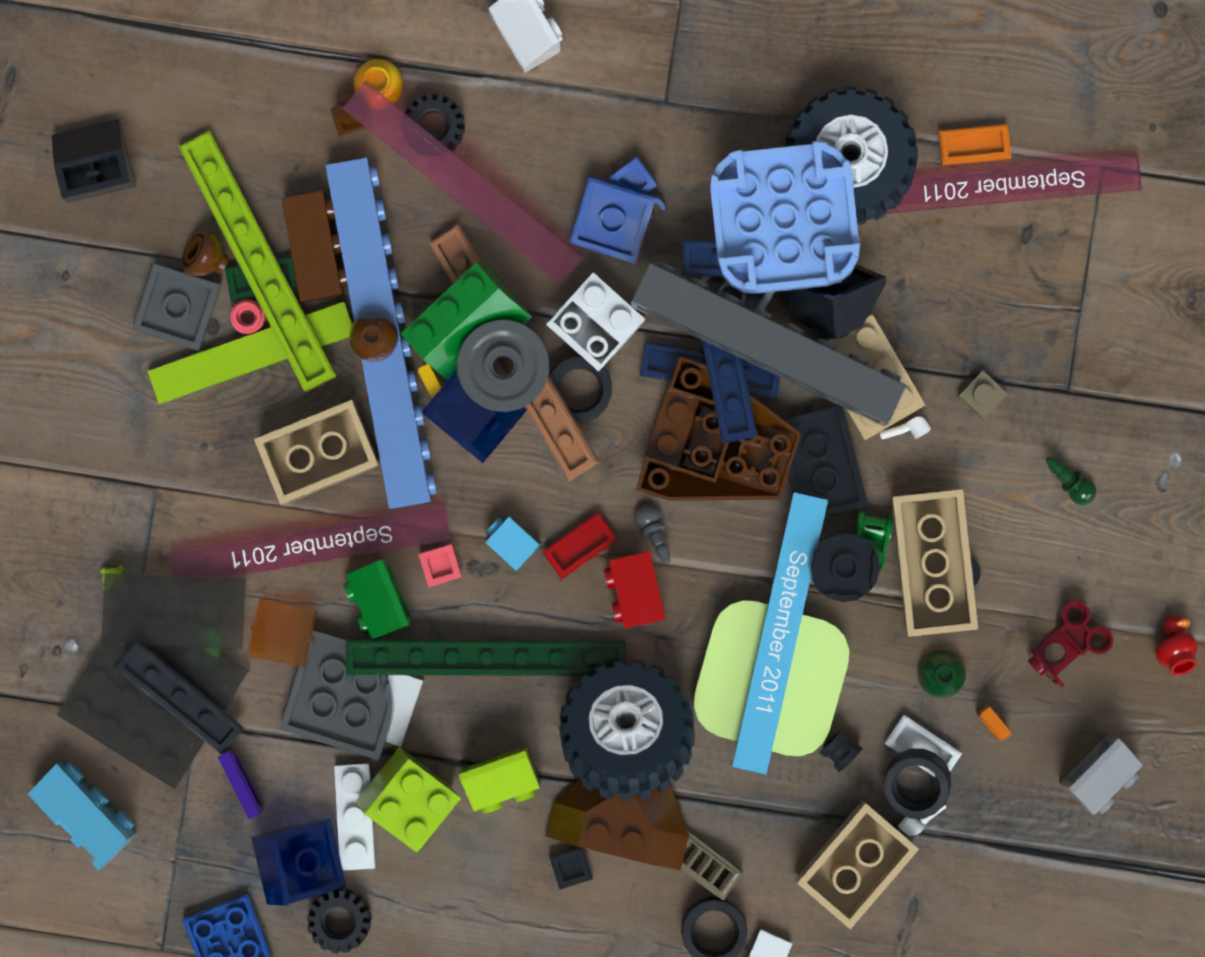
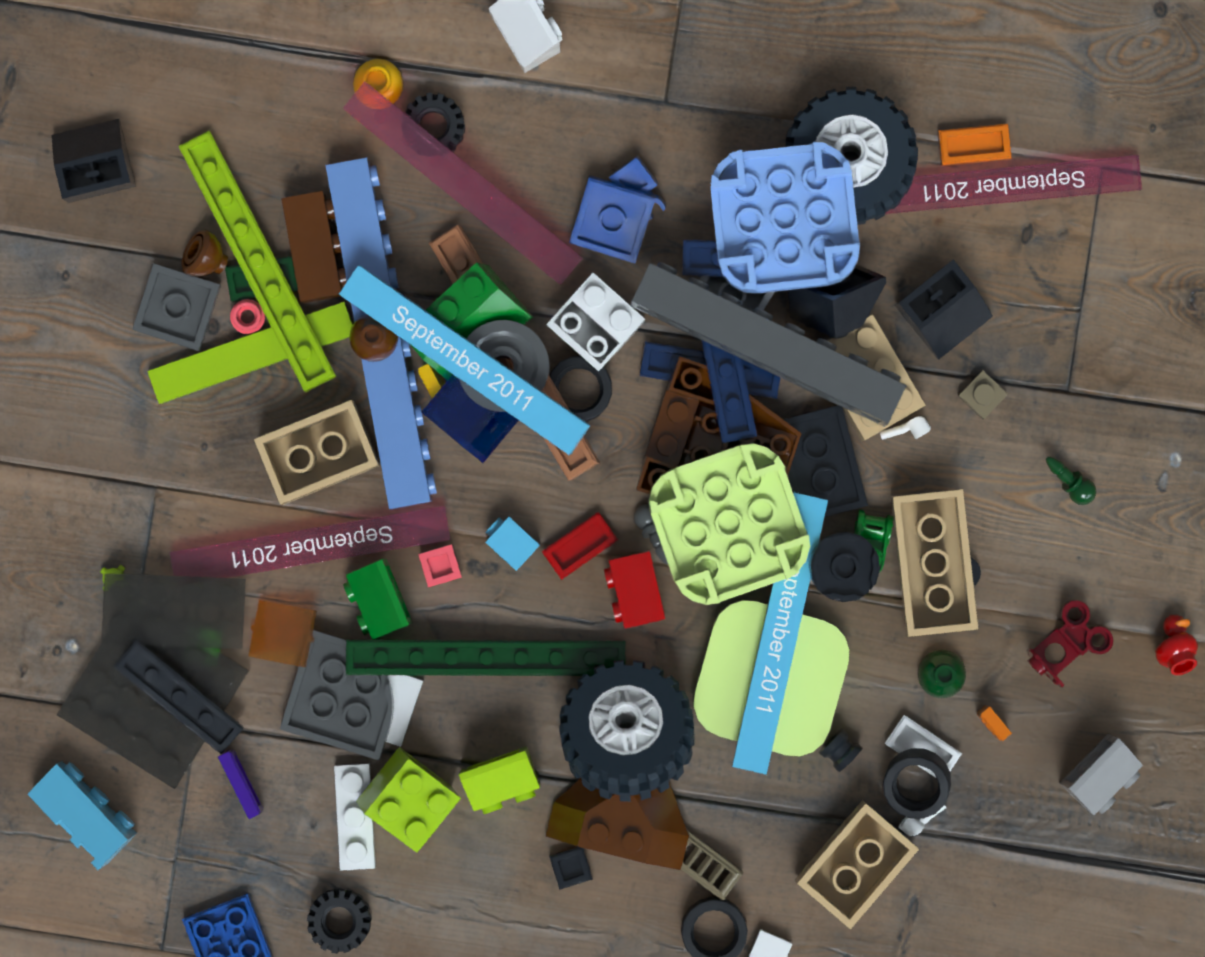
clear blue slope [251,819,346,906] -> none
reddish brown tile [331,90,372,136] -> none
none -> medium azure tile [339,265,591,455]
none -> yellowish green tile [648,444,810,605]
none -> black slope [895,259,993,360]

